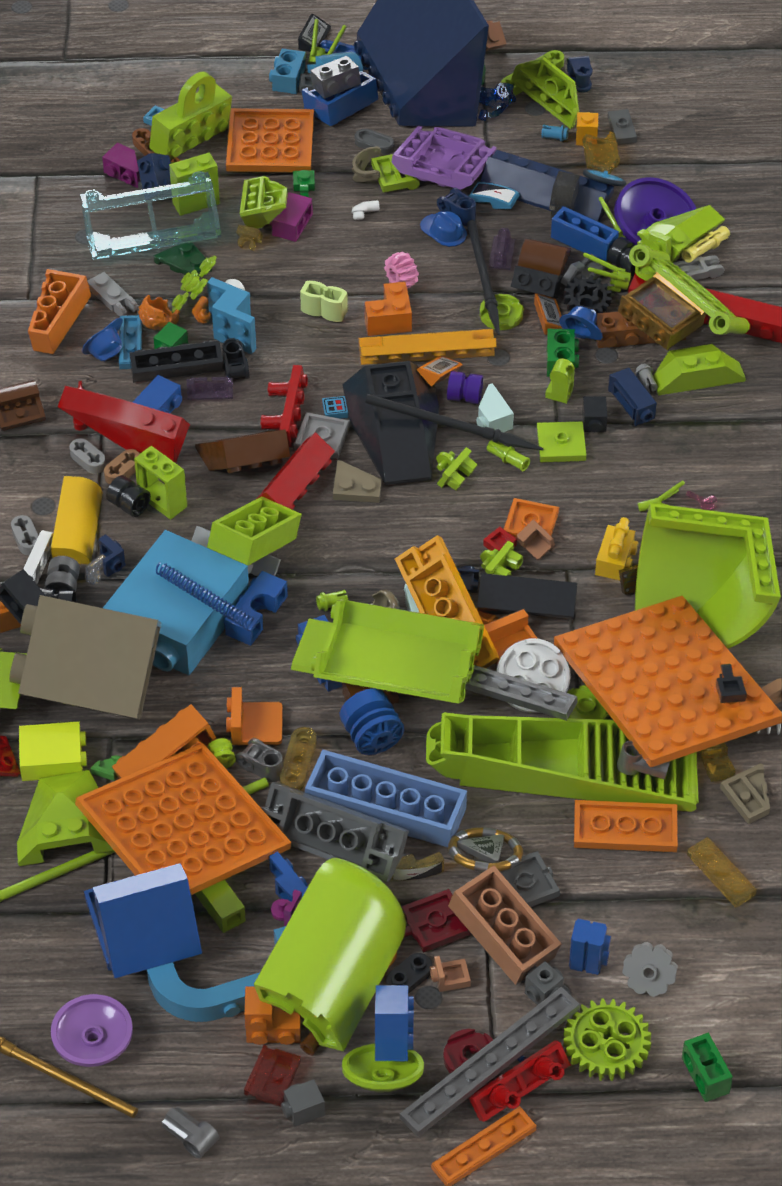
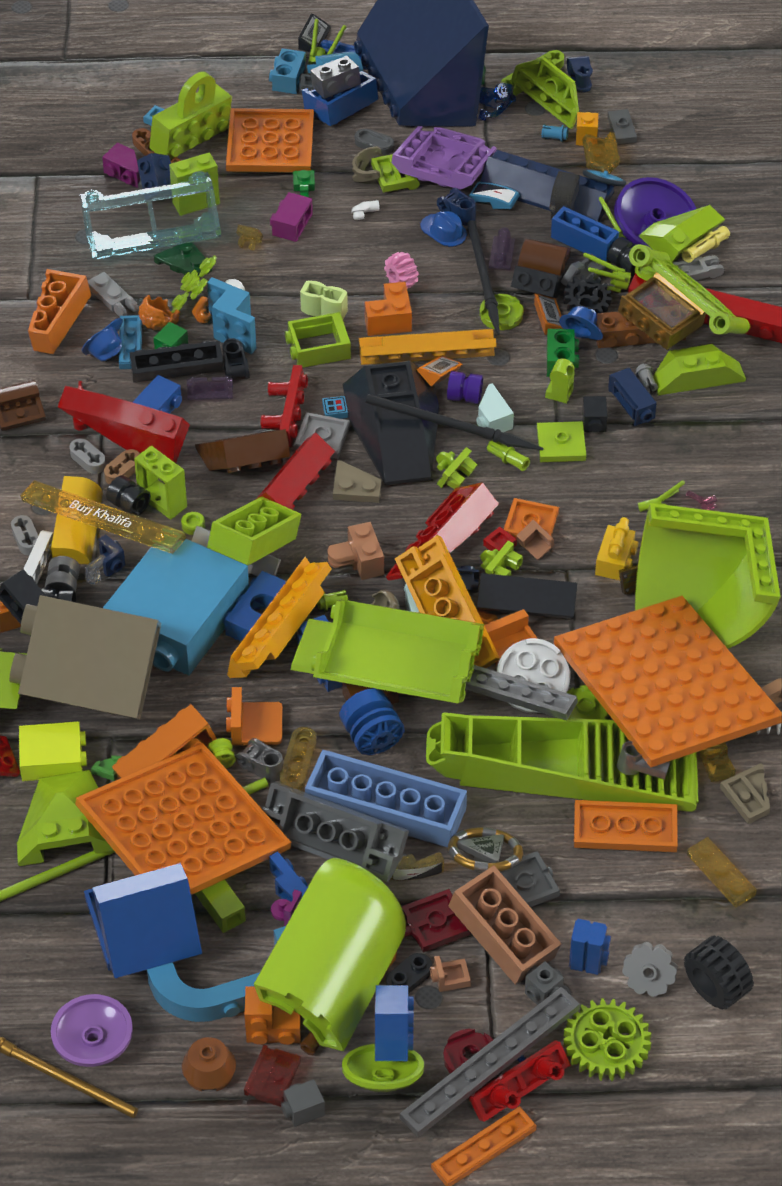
blue piece [156,562,254,631] -> none
flat silver piece [162,1106,220,1158] -> none
lime wedge [240,176,288,229] -> none
nougat bracket [486,21,507,51] -> none
lime plate [637,229,671,257] -> none
green brick [682,1032,733,1102] -> none
black plate [716,664,747,703] -> none
none -> clear yellow tile [20,480,186,554]
none -> lime tile [181,512,205,535]
none -> dark orange cone [182,1037,236,1092]
none -> light orange slope [227,557,332,678]
none -> lime window [285,312,351,368]
none -> nougat brick [328,522,384,580]
none -> wedge [386,482,499,581]
none -> black tyre [684,935,754,1010]

